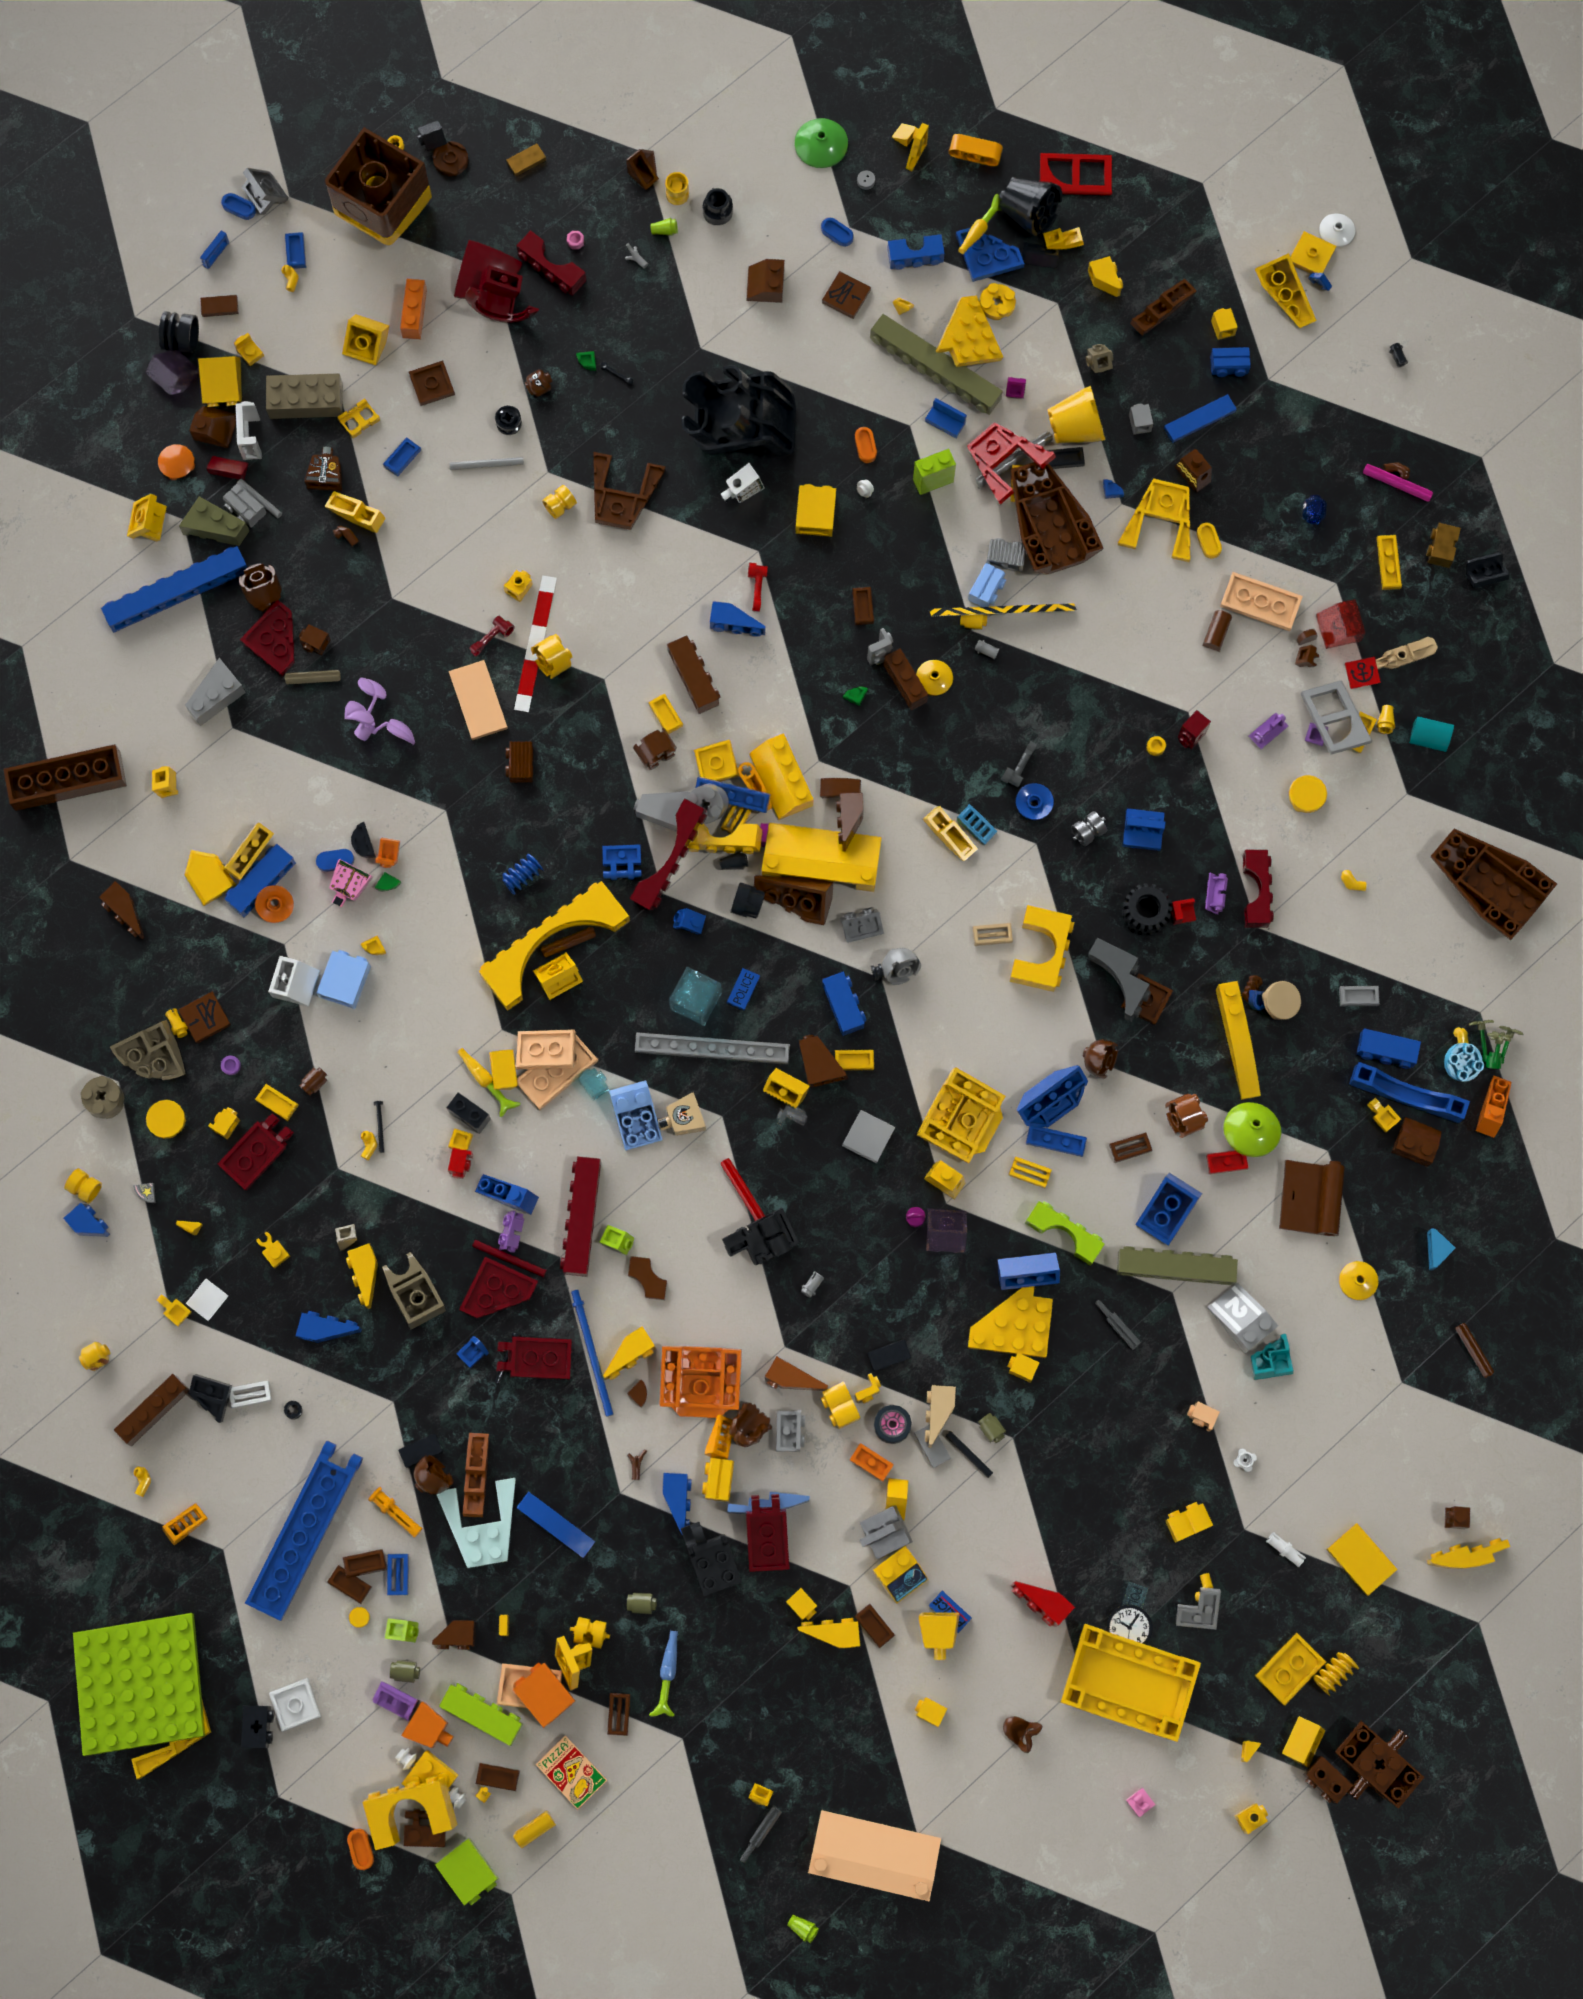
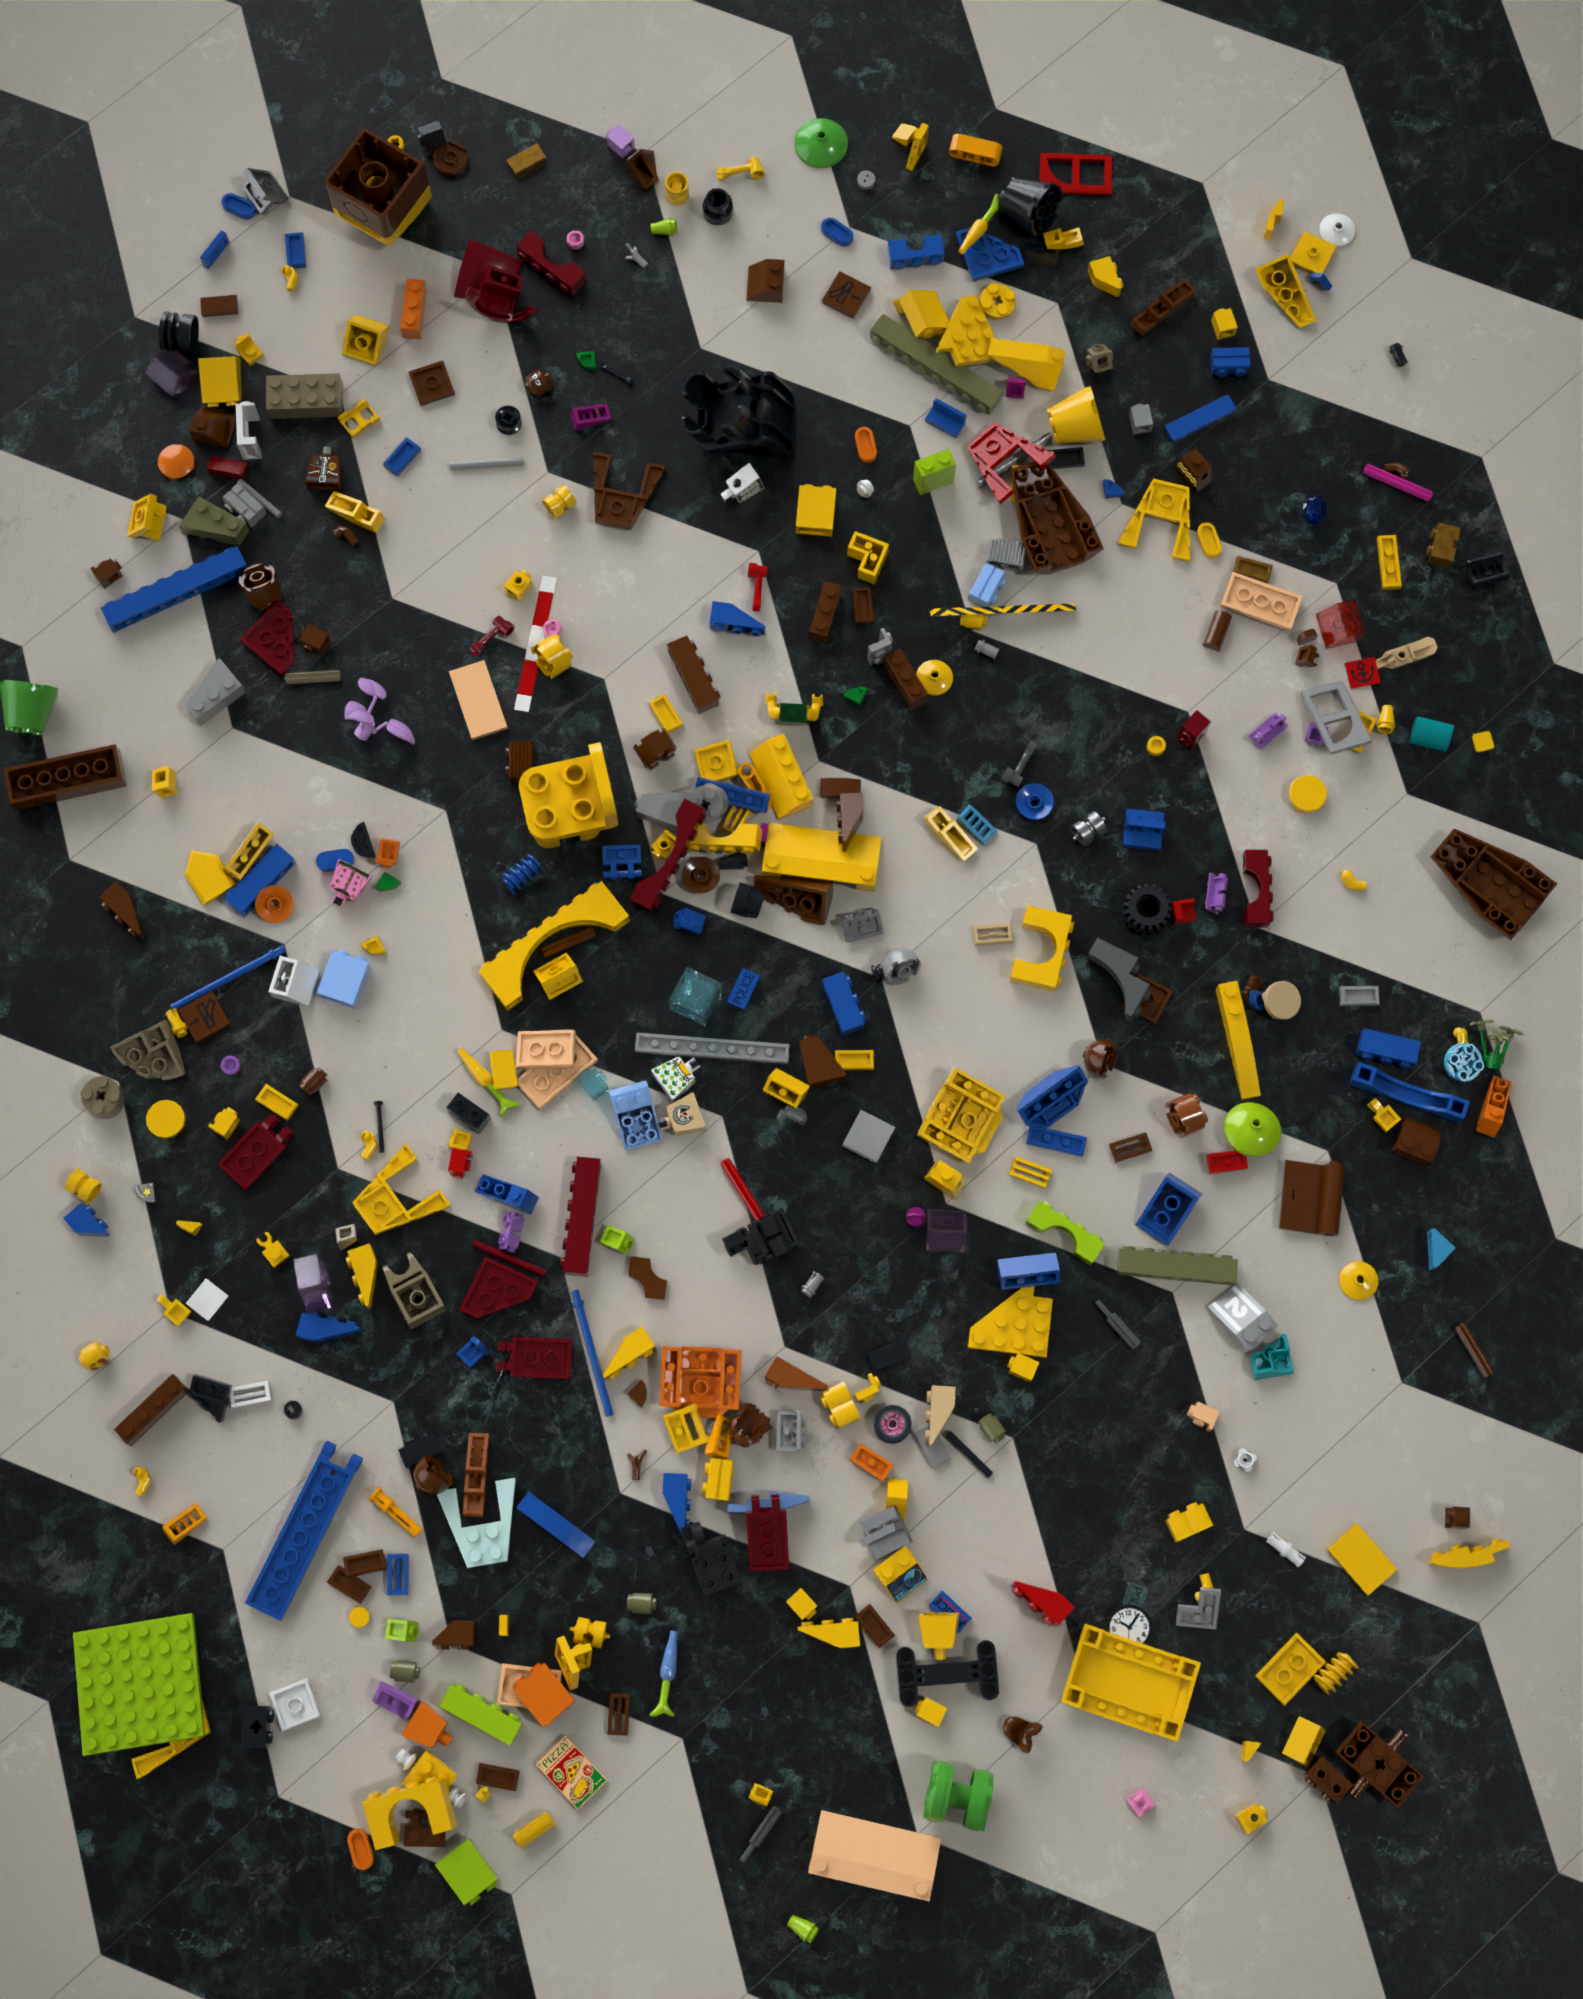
none -> bright green cone [0,680,58,736]
none -> reddish brown brick [90,558,123,589]
none -> blue bar [170,945,286,1010]
none -> clear purple brick [294,1254,333,1314]
none -> yellow wing [352,1143,451,1235]
none -> yellow piece [519,742,618,848]
none -> bright pink tile [543,619,563,637]
none -> magenta slope [570,403,612,431]
none -> lavender brick [606,125,635,158]
none -> yellow brick [651,829,676,862]
none -> white torso [651,1057,700,1103]
none -> yellow plate [663,1403,709,1453]
none -> reddish brown dish [682,857,720,894]
none -> yellow brick [716,157,765,180]
none -> torso [765,692,823,726]
none -> reddish brown arch [809,581,842,644]
none -> yellow brick [847,531,889,585]
none -> black beam [896,1640,999,1707]
none -> yellow brick [899,290,949,339]
none -> bright green piece [923,1761,994,1832]
none -> yellow wedge [988,338,1066,392]
none -> pearl gold tile [1233,556,1273,584]
none -> yellow slope [1263,199,1284,239]
none -> yellow piece [1472,731,1494,753]

